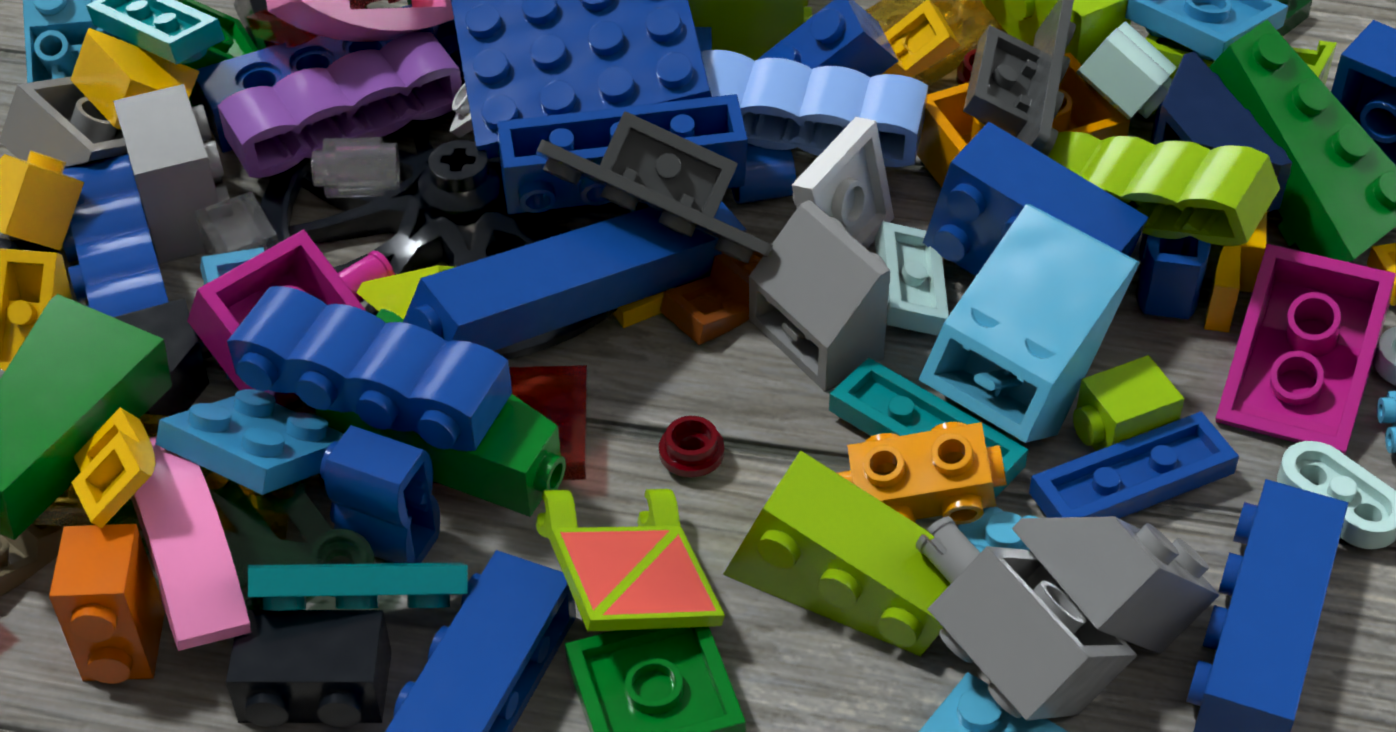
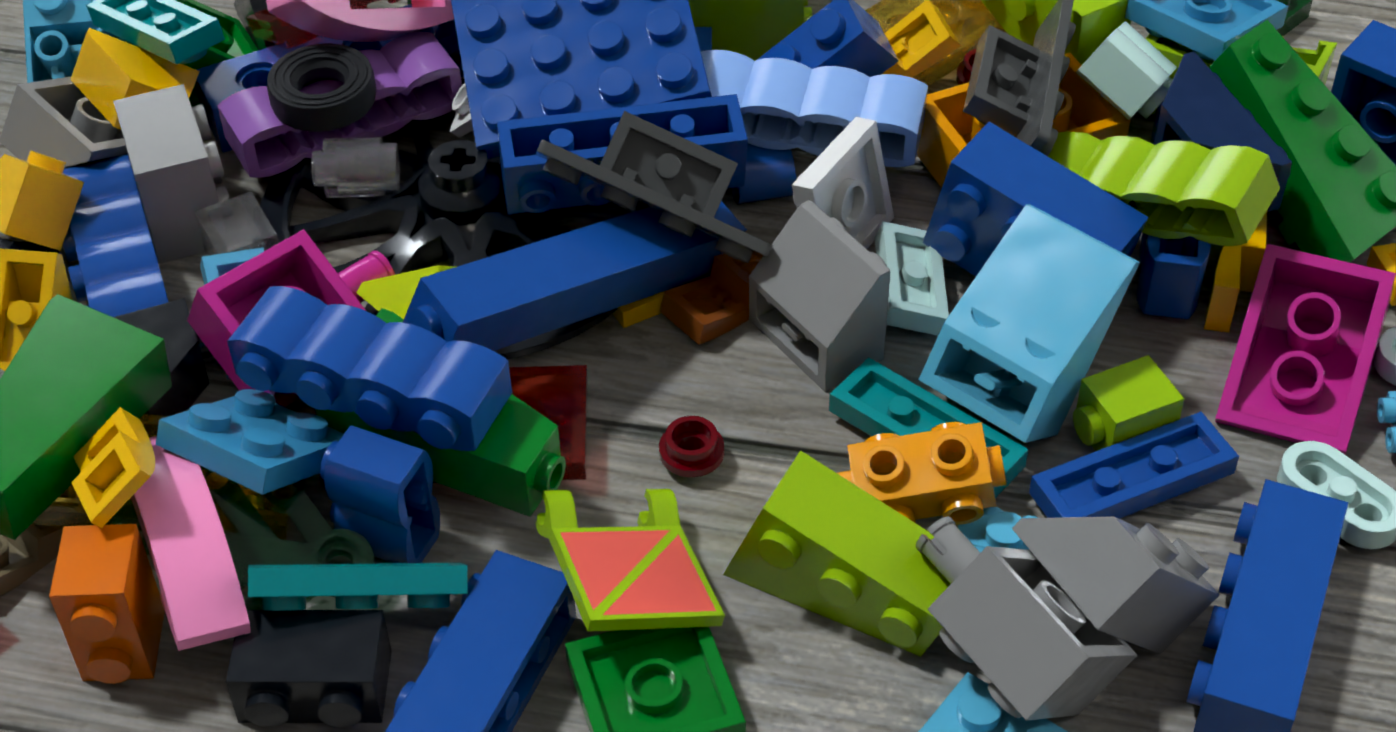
none -> black tyre [267,43,376,132]

